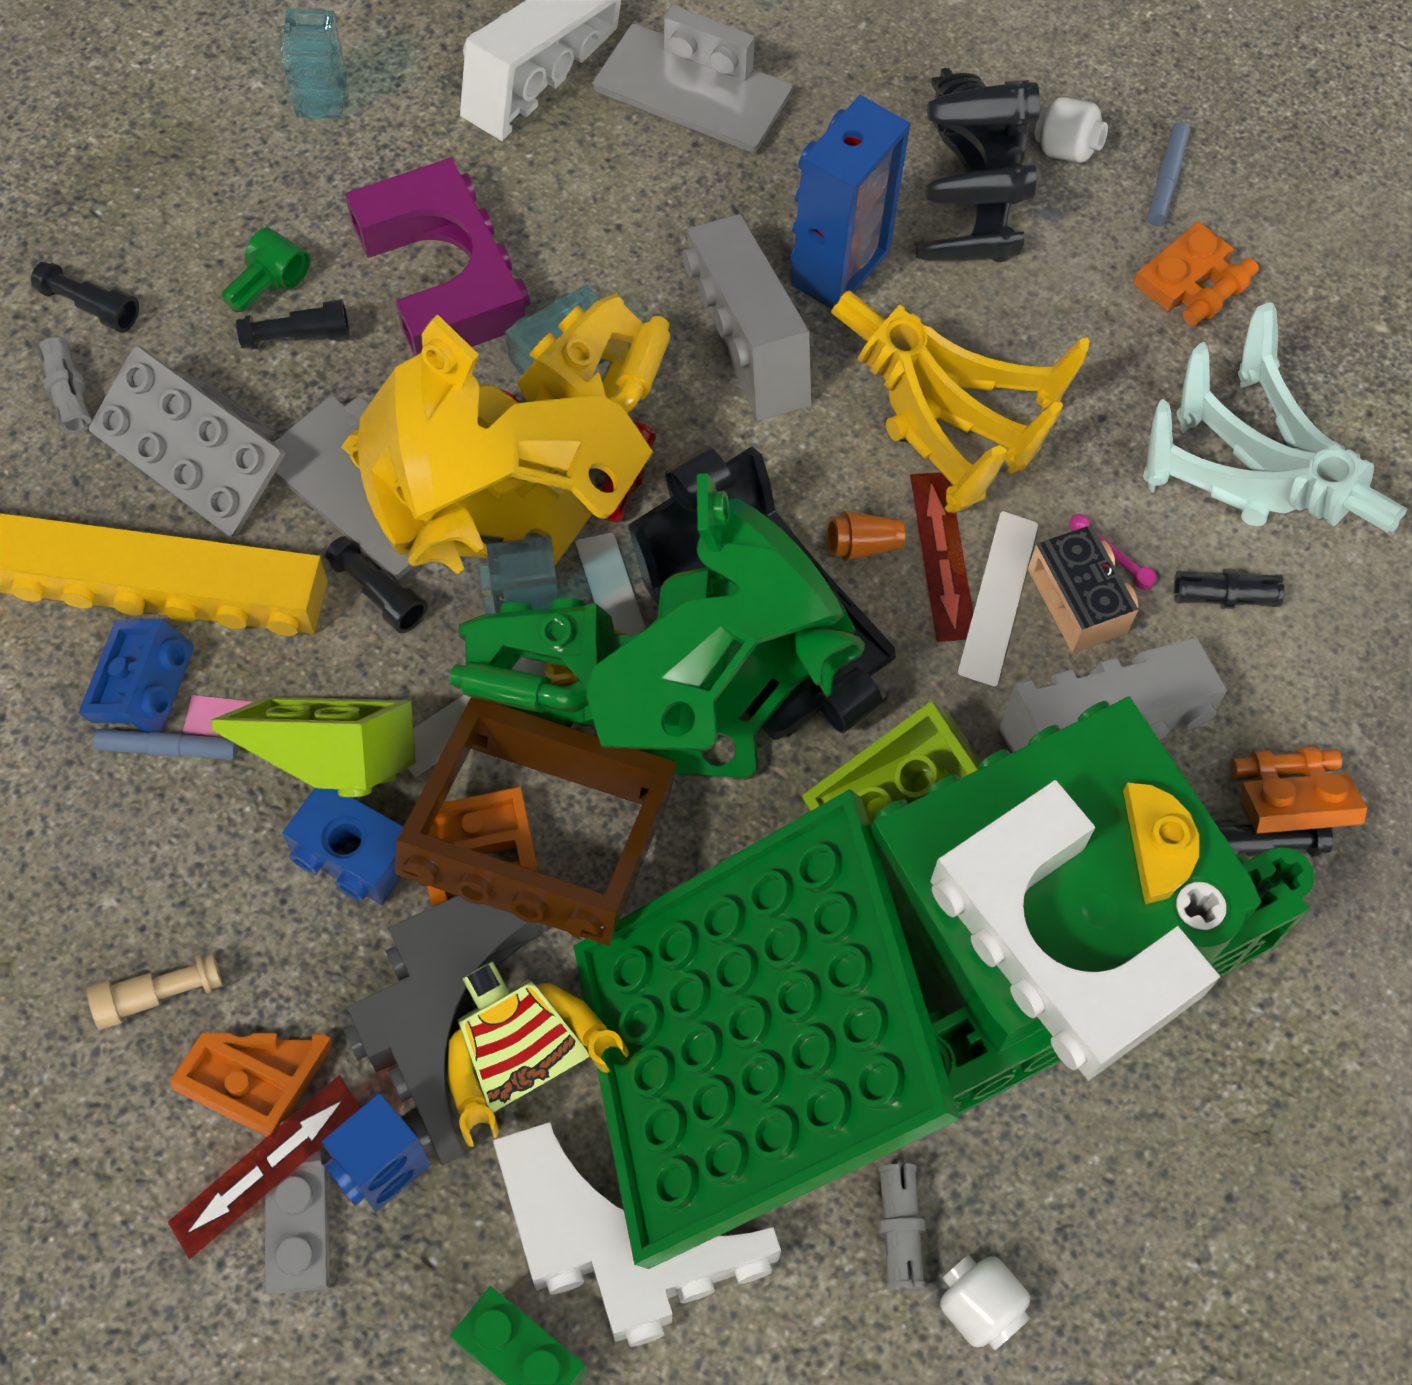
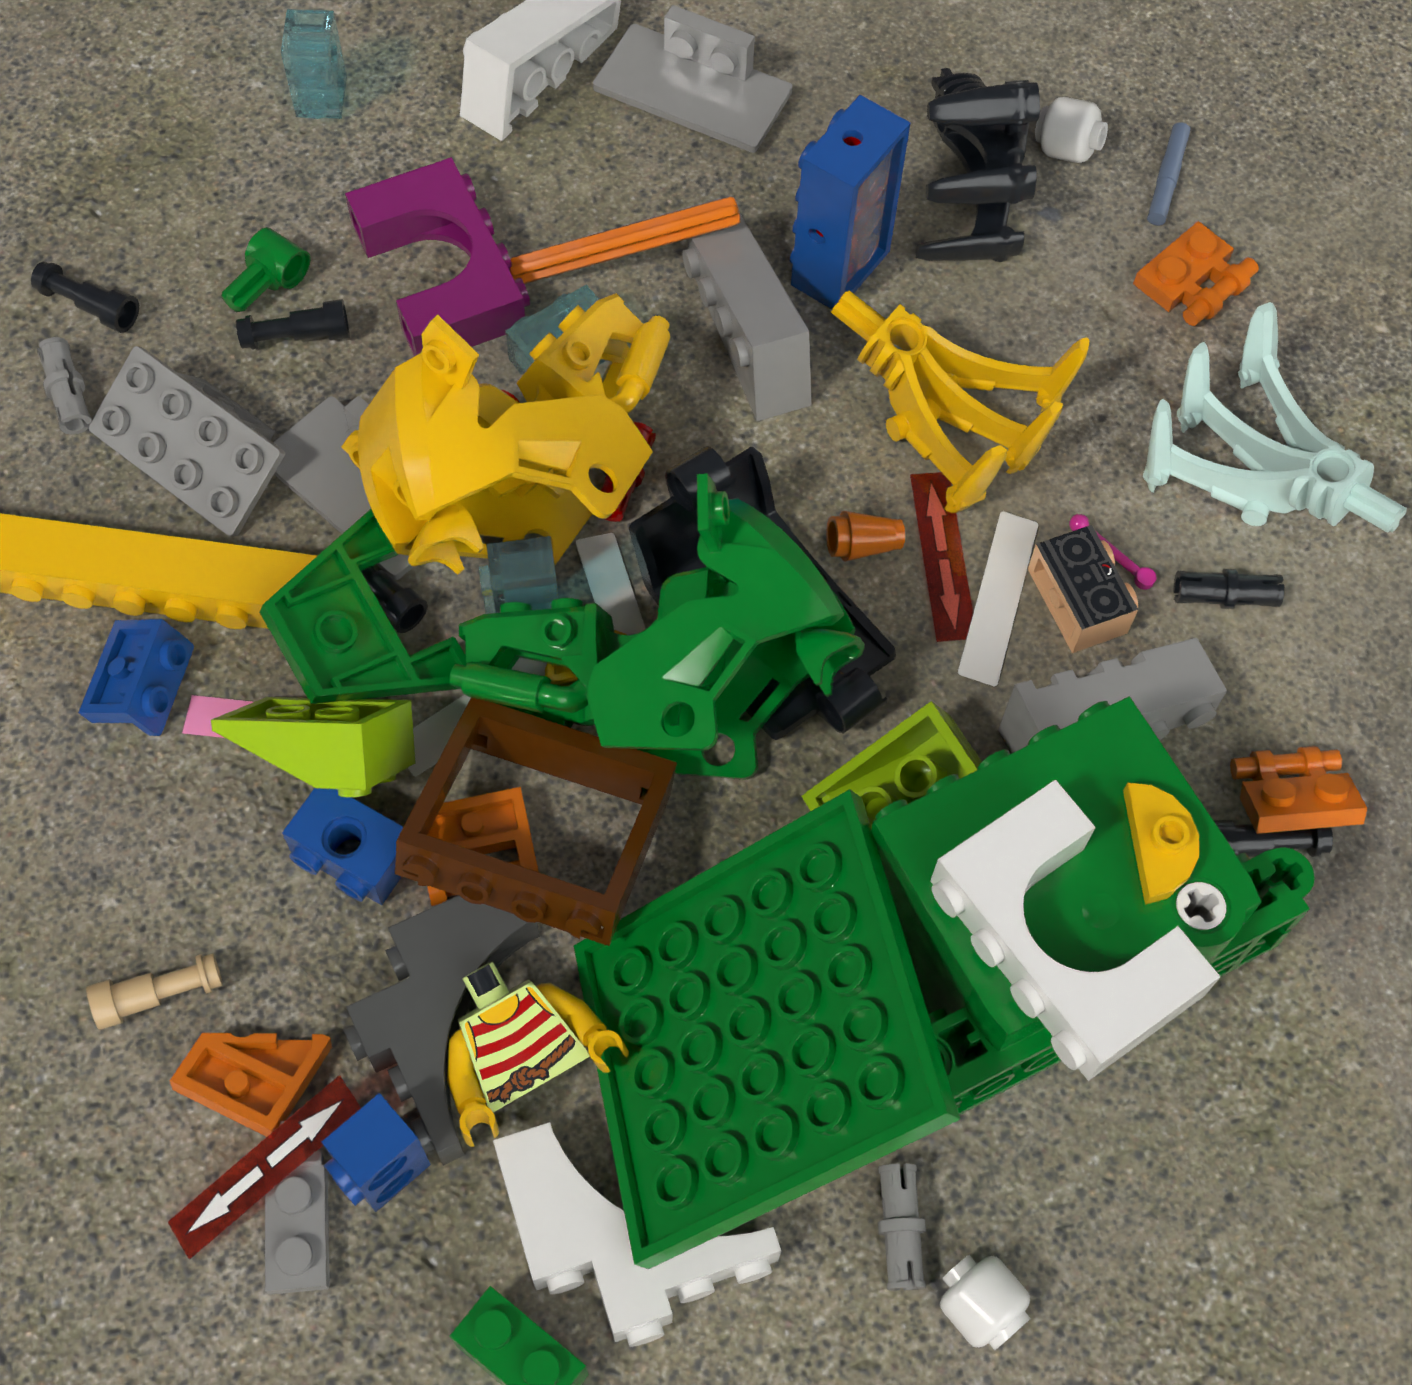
sand blue piece [94,729,238,760] -> none
none -> green wing [259,509,466,704]
none -> orange axle [510,197,740,284]

